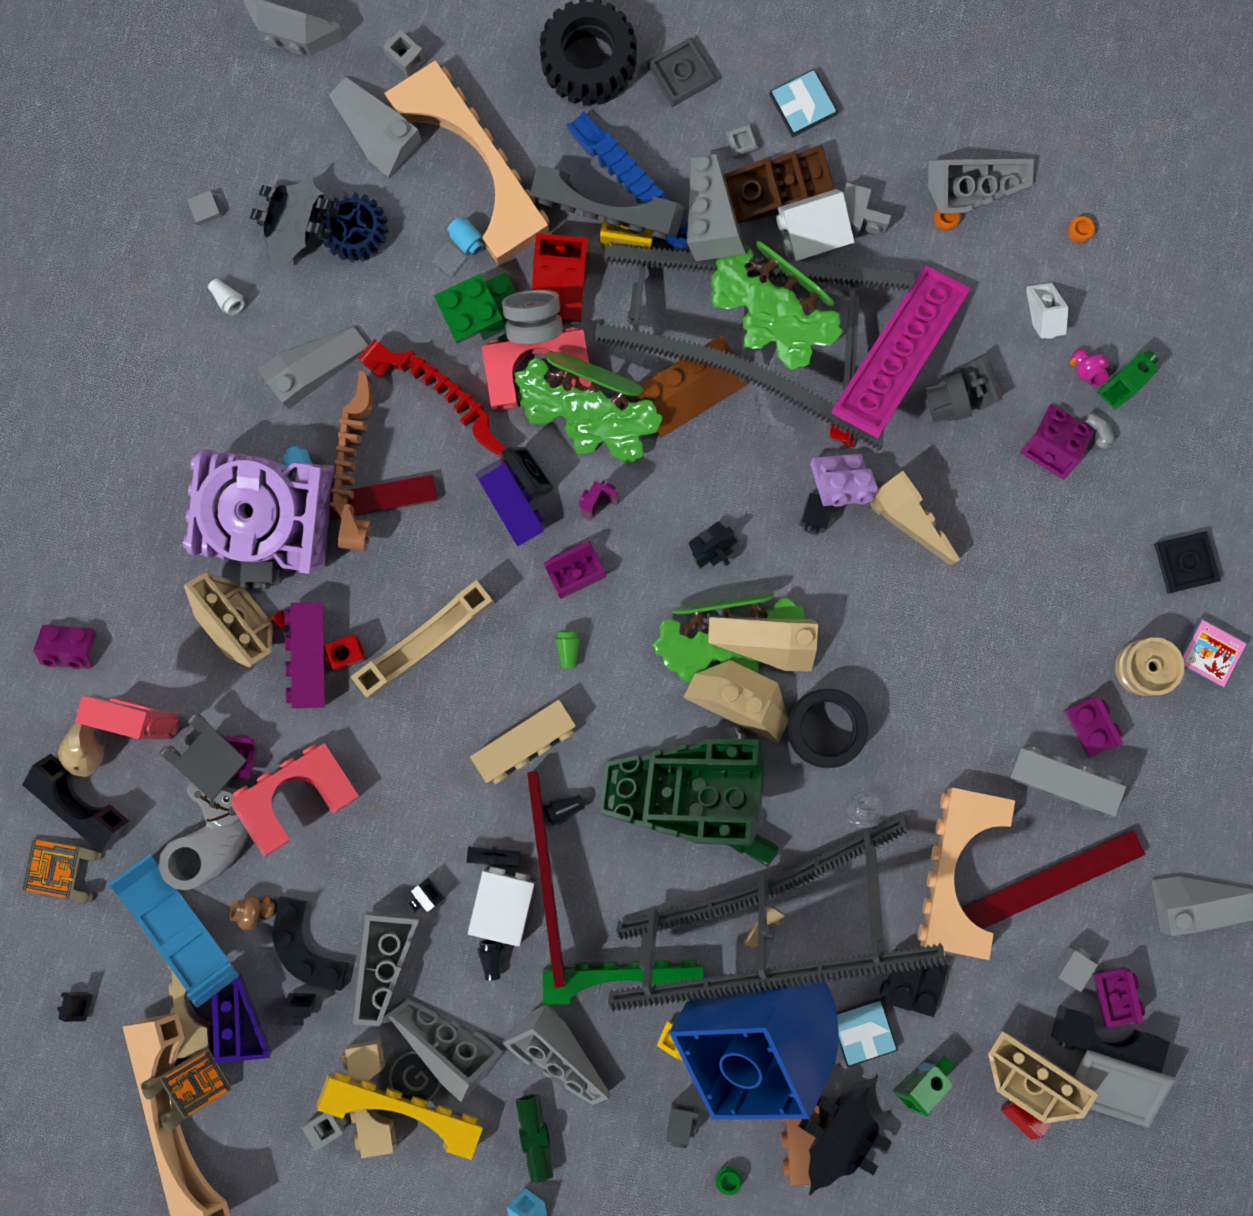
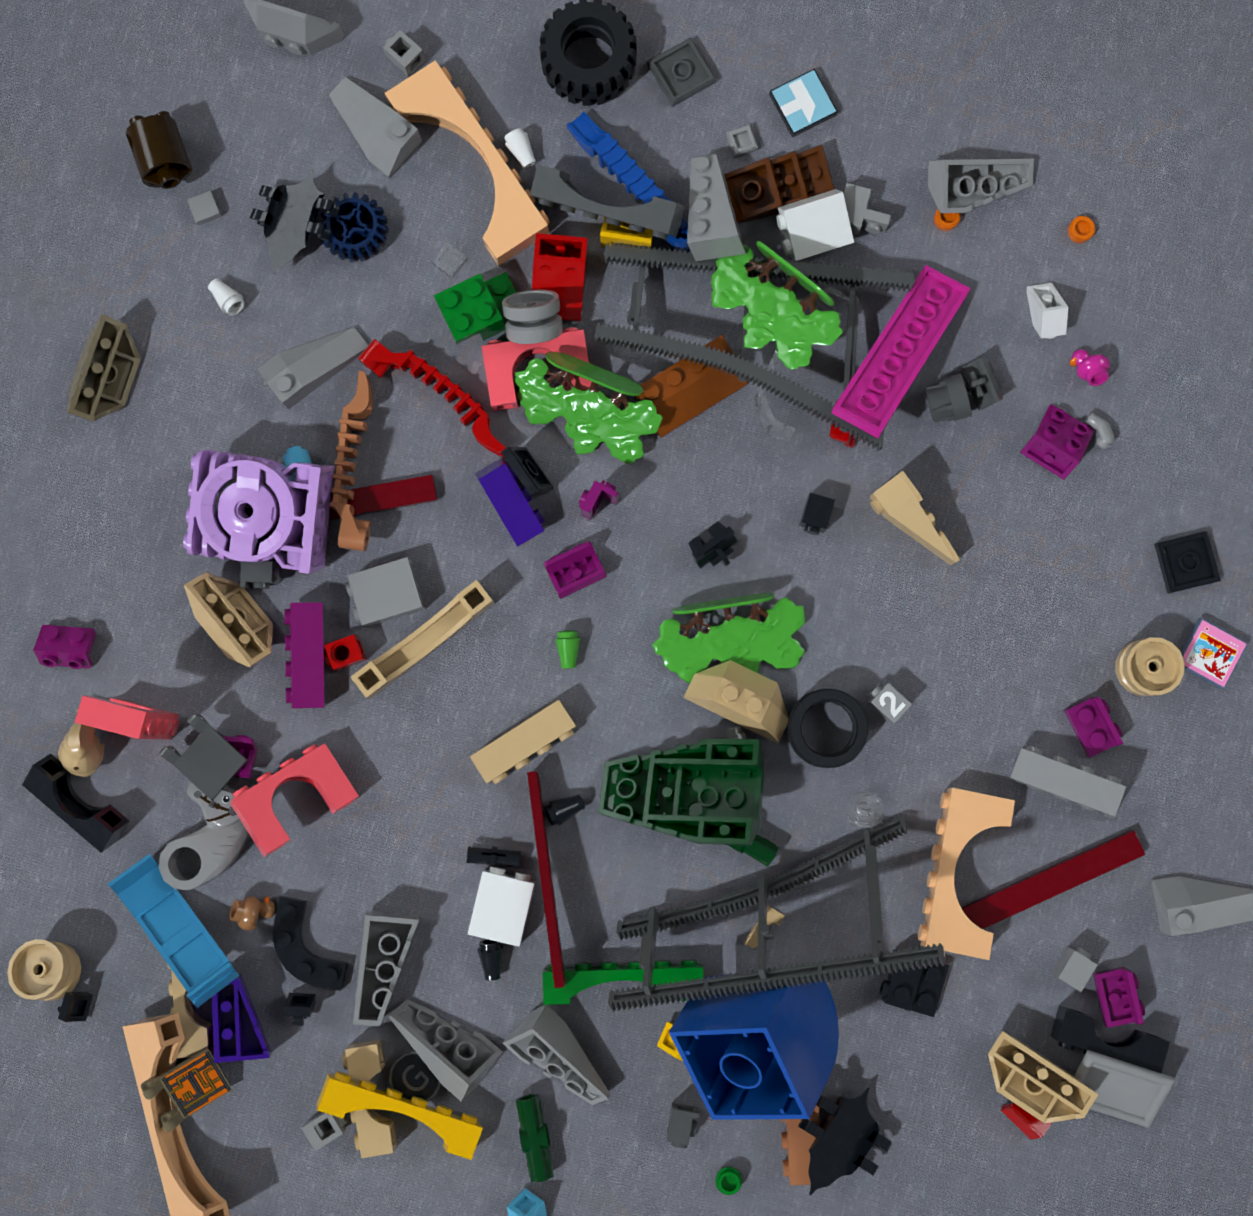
flag [21,838,102,903] -> none
red piece [268,610,285,629] -> none
black tile [409,877,444,912] -> none
medium azure brick [447,217,484,255] -> none
tan wedge [708,616,818,672] -> none
lavender plate [810,454,878,507] -> none
tile [837,997,898,1067] -> none
green torso [893,1055,955,1117] -> none
green torso [1097,350,1158,410] -> none
none -> tan wheel [7,939,81,1001]
none -> dark tan wedge [67,314,141,422]
none -> dark brown cylinder [125,111,192,189]
none -> light grey brick [346,557,425,627]
none -> white cone [504,128,536,169]
none -> light grey brick [867,683,912,724]

